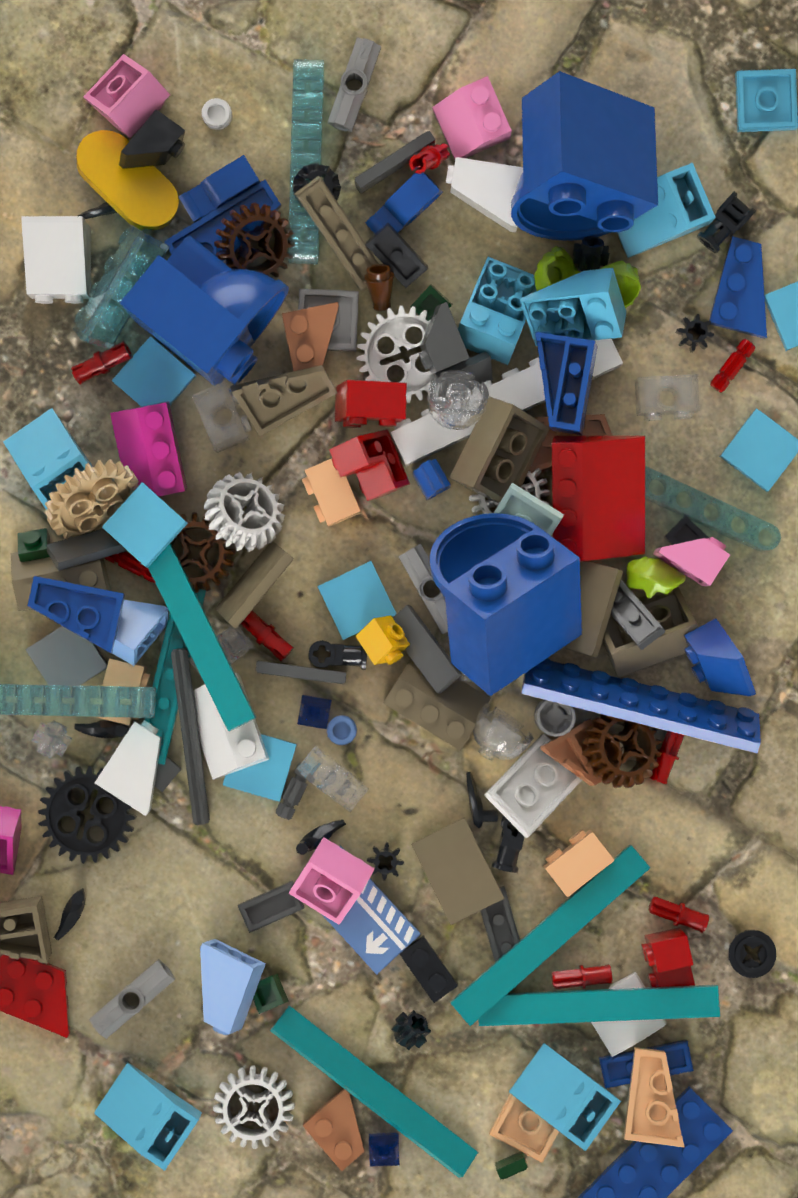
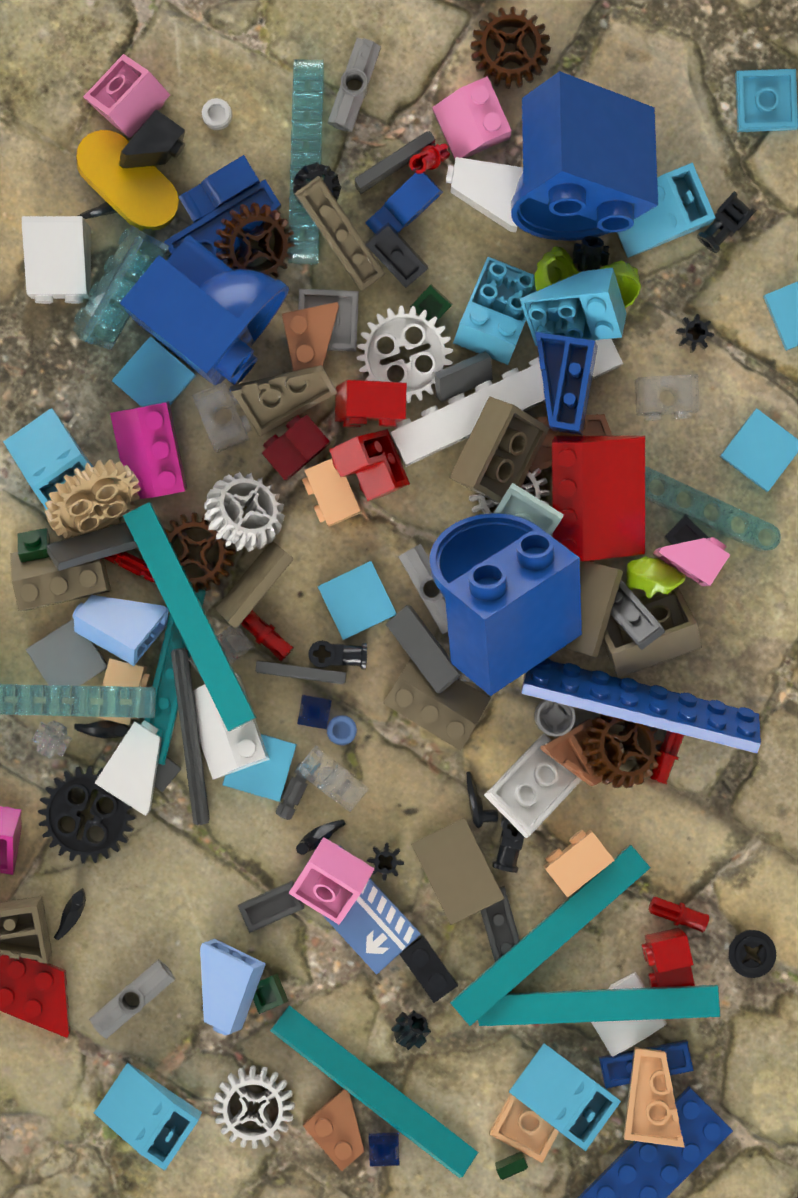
blue wing [27,576,125,654] -> none
red pin [71,341,133,385] -> none
medium azure tile [102,482,188,568] -> none
yellow brick [356,616,410,665] -> none
reddish brown cone [364,264,394,311] -> none
blue piece [412,459,451,500] -> none
dark grey slope [419,302,469,373] -> none
clear cylinder [427,370,489,430] -> none
clear cylinder [472,703,534,761] -> none
red axle [551,964,612,989] -> none
blue slope [684,618,756,696] -> none
blue wing [709,236,767,339] -> none
red axle [710,339,756,393] -> none
none -> dark red brick [262,414,331,481]
none -> reddish brown gear [470,6,551,89]

